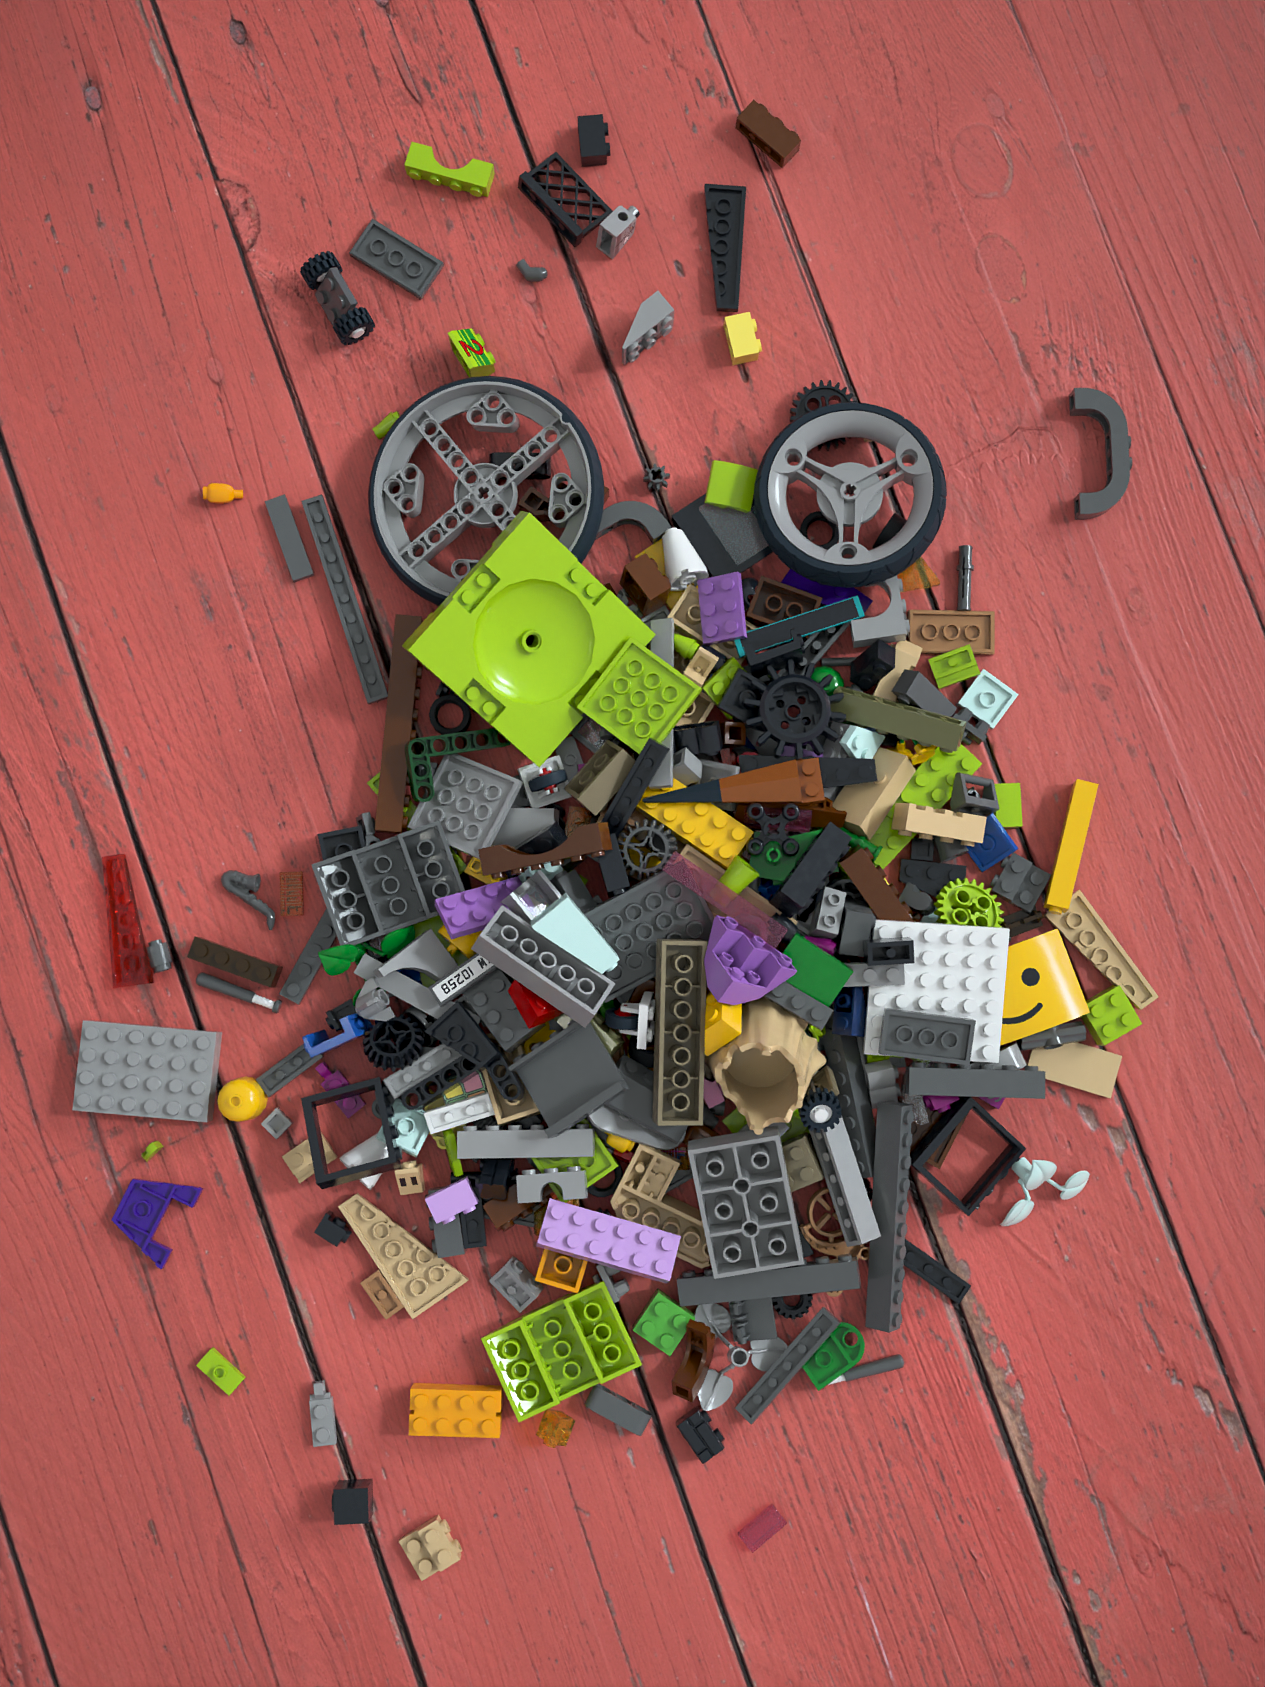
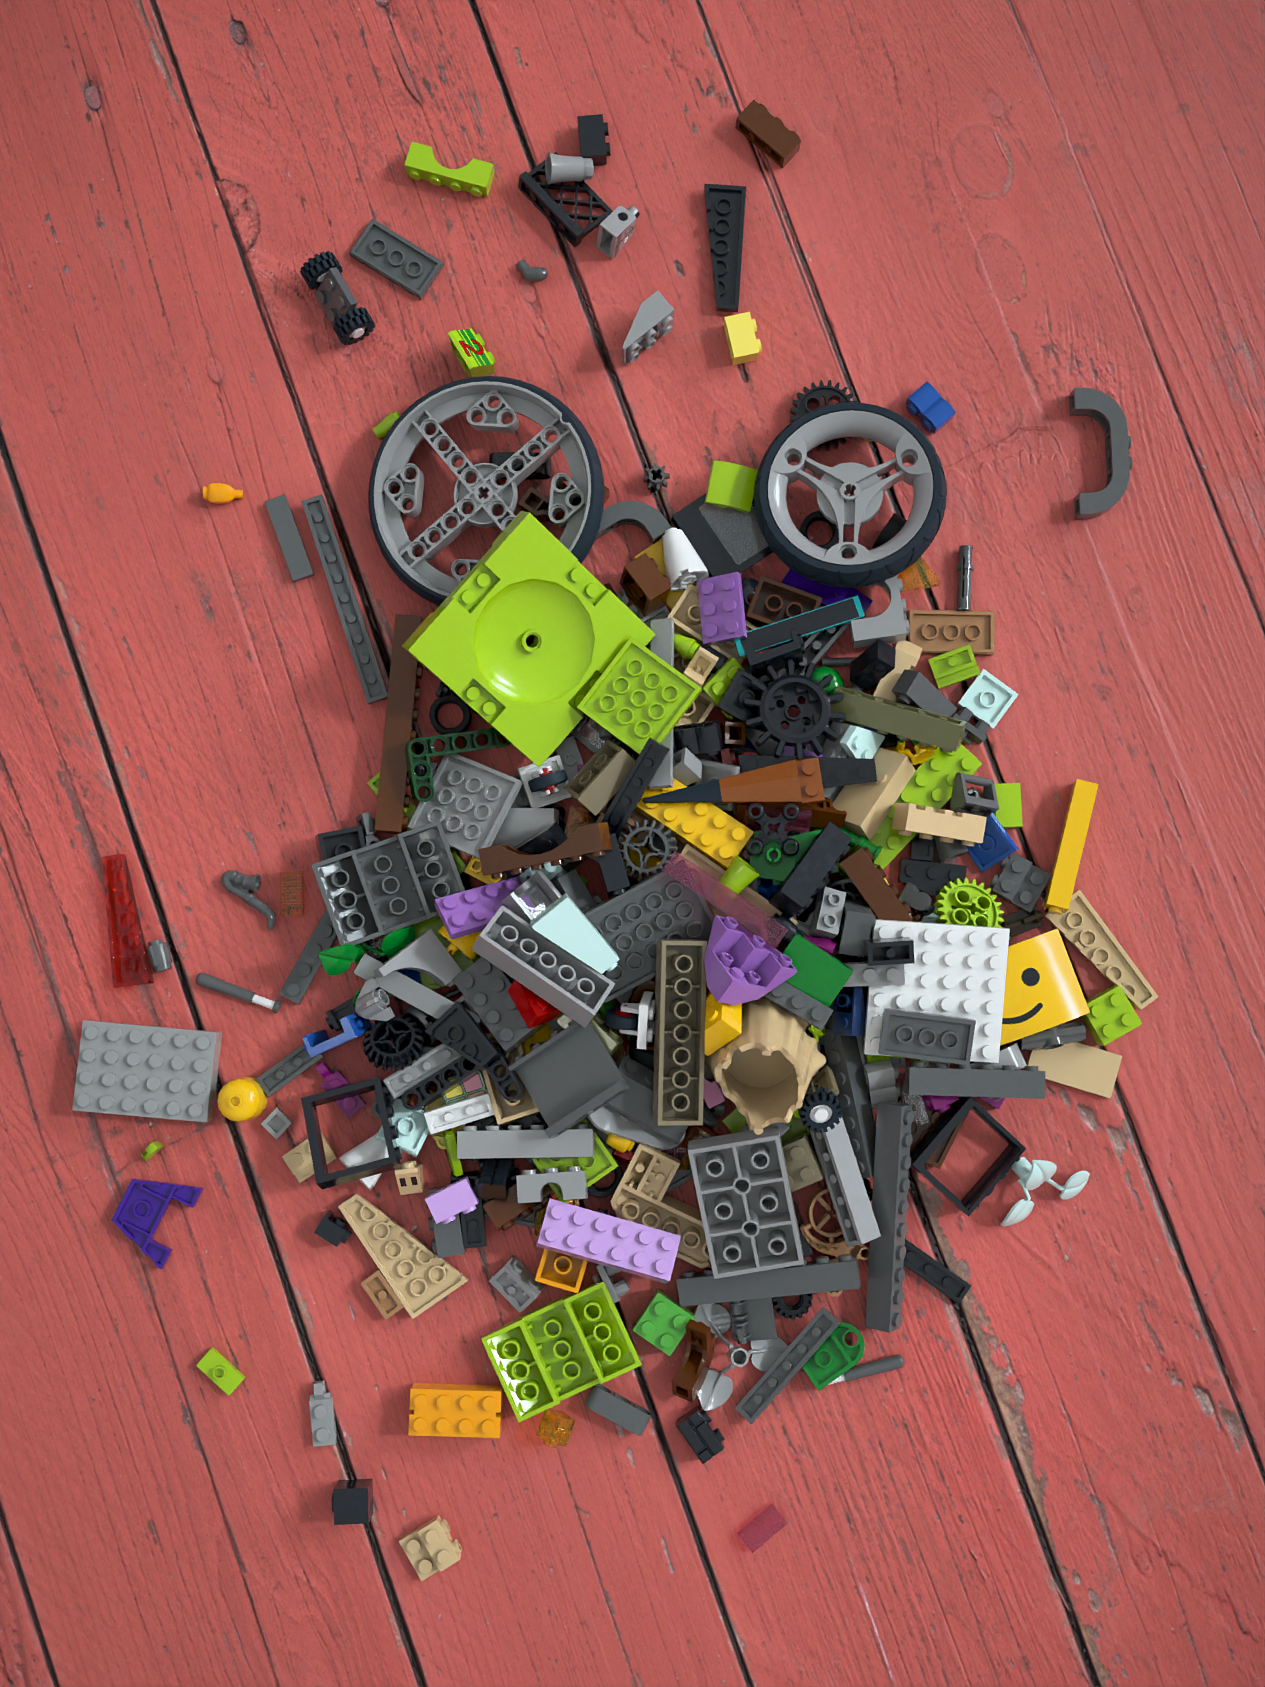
dark brown brick [187,936,283,988] -> none
tile [428,954,498,1007] -> none
none -> light grey plant [545,153,594,185]
none -> blue brick [906,382,956,434]

